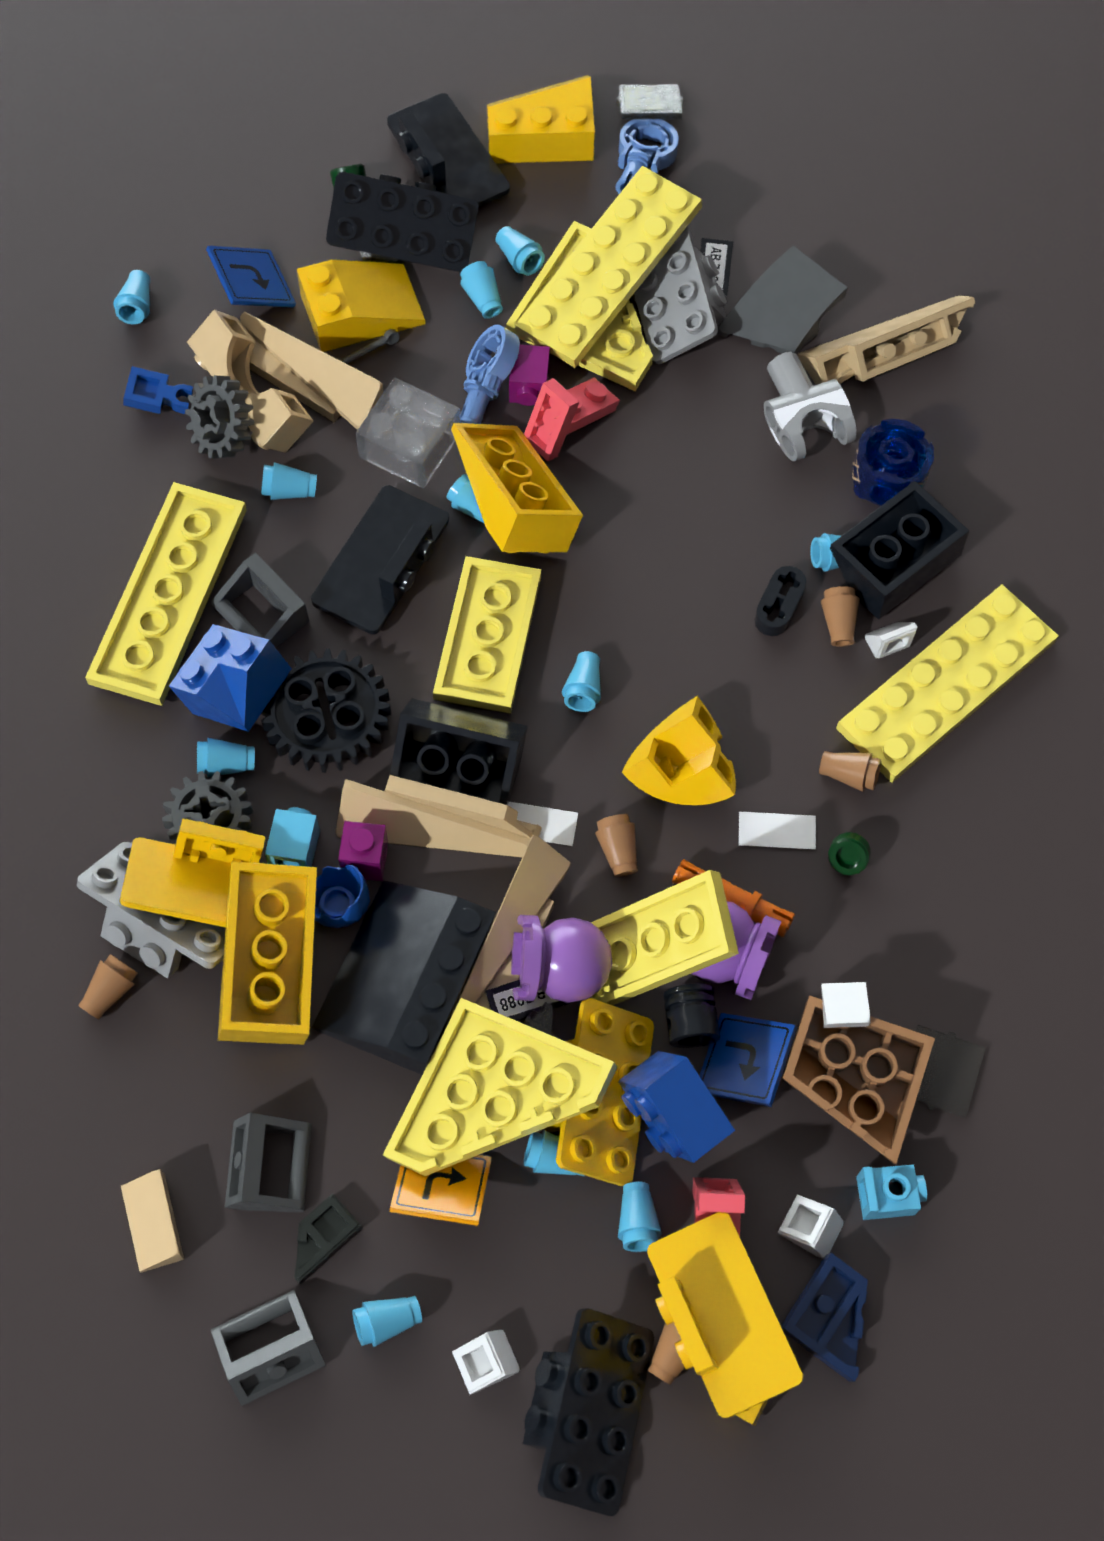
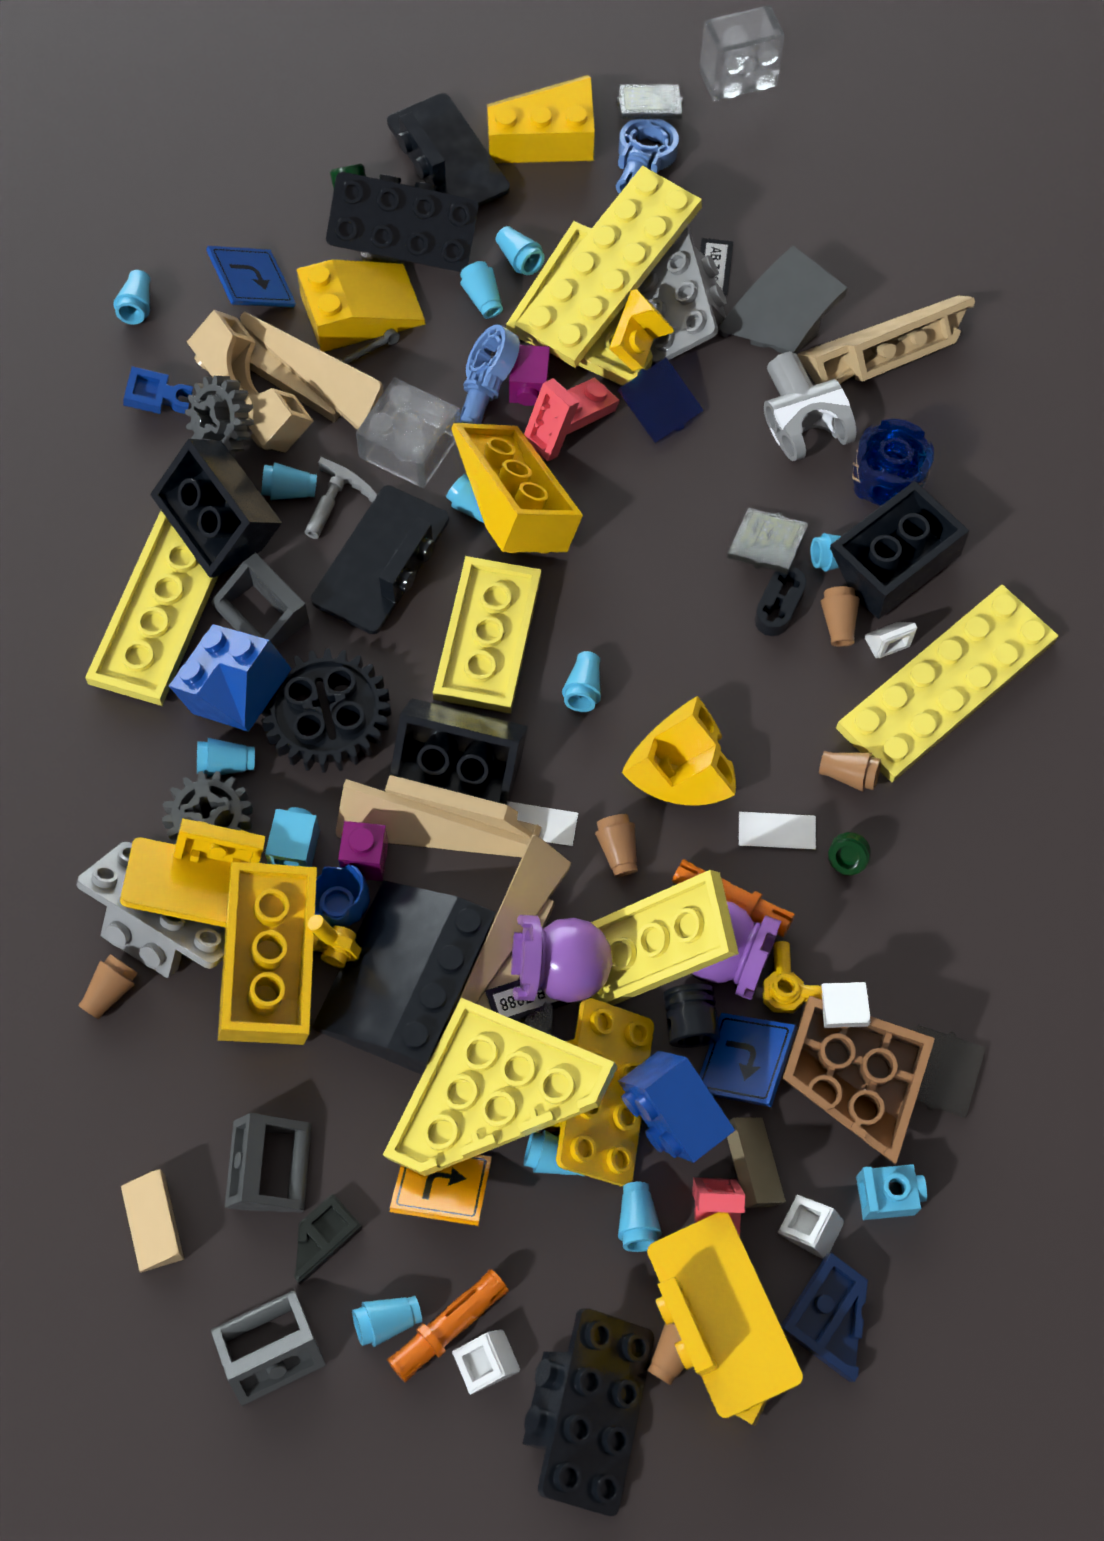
none -> black slope [150,439,282,578]
none -> light grey piece [305,457,377,539]
none -> yellow piece [307,915,361,967]
none -> orange pin [387,1269,509,1383]
none -> yellow slope [609,289,675,371]
none -> clear blue piece [618,358,703,443]
none -> clear brick [699,5,785,101]
none -> piece [727,508,809,574]
none -> dark tan tile [727,1117,786,1208]
none -> yellow piece [762,941,822,1013]

